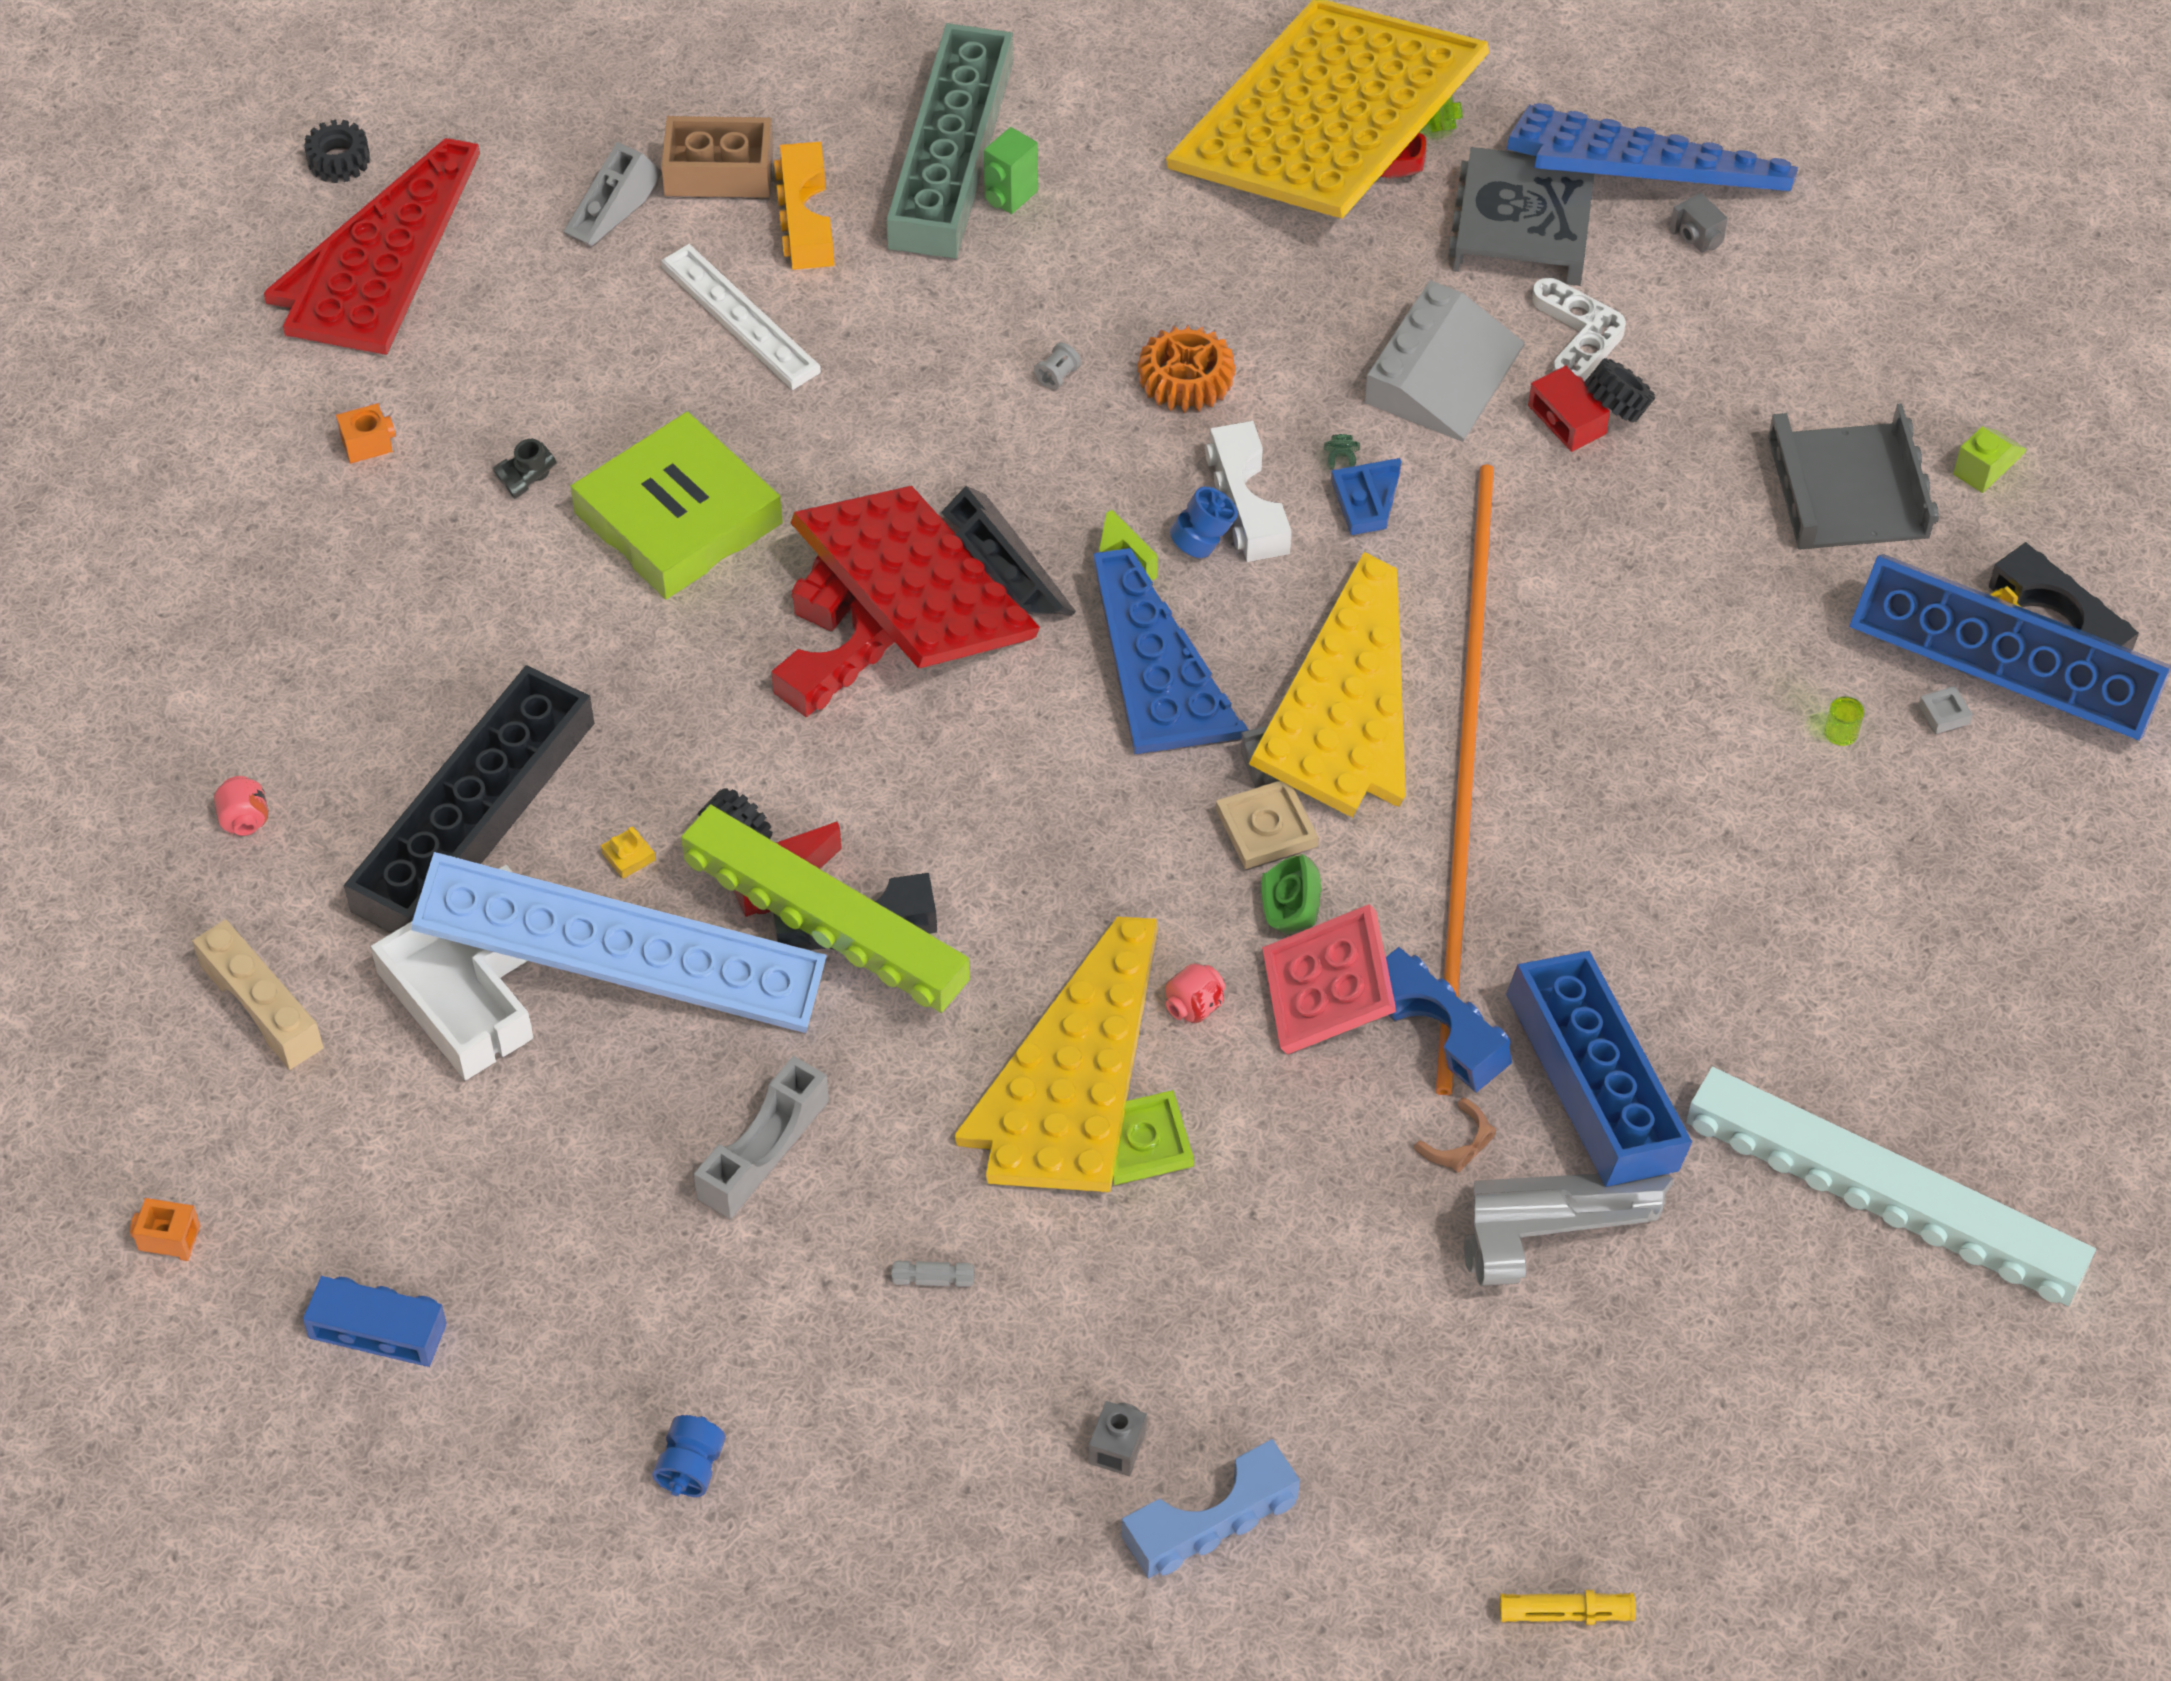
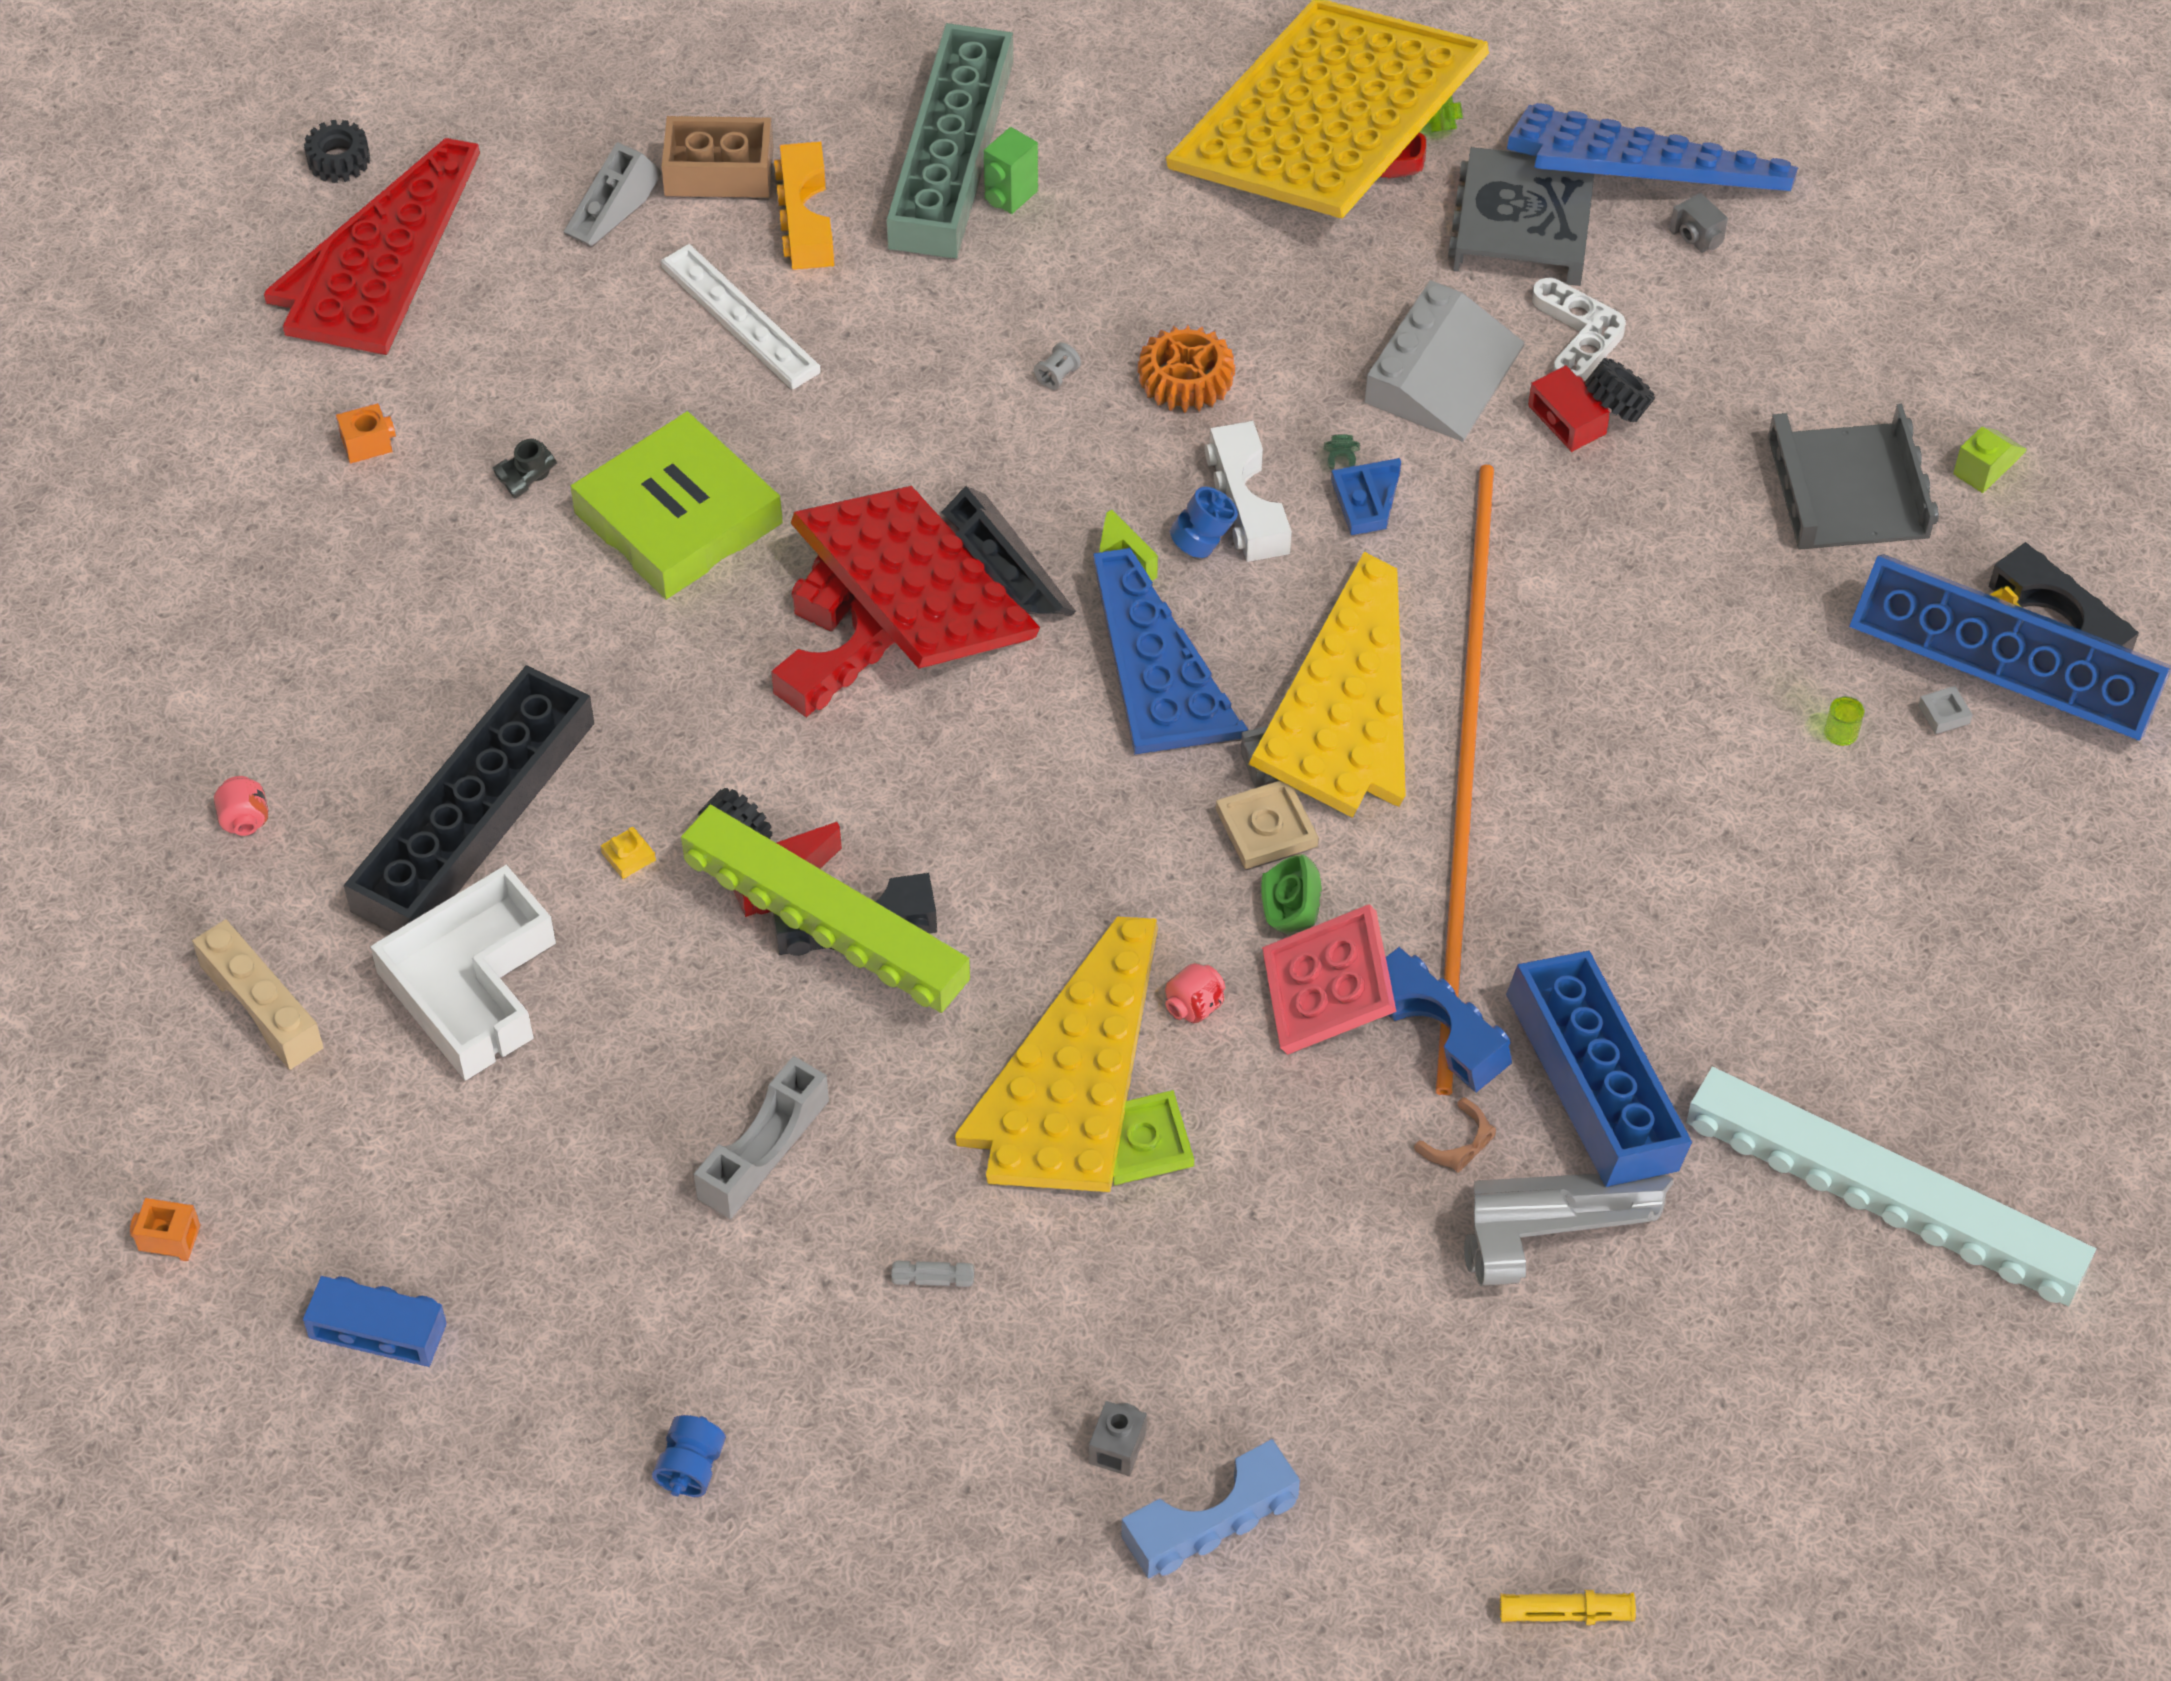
light blue plate [411,852,827,1033] -> none

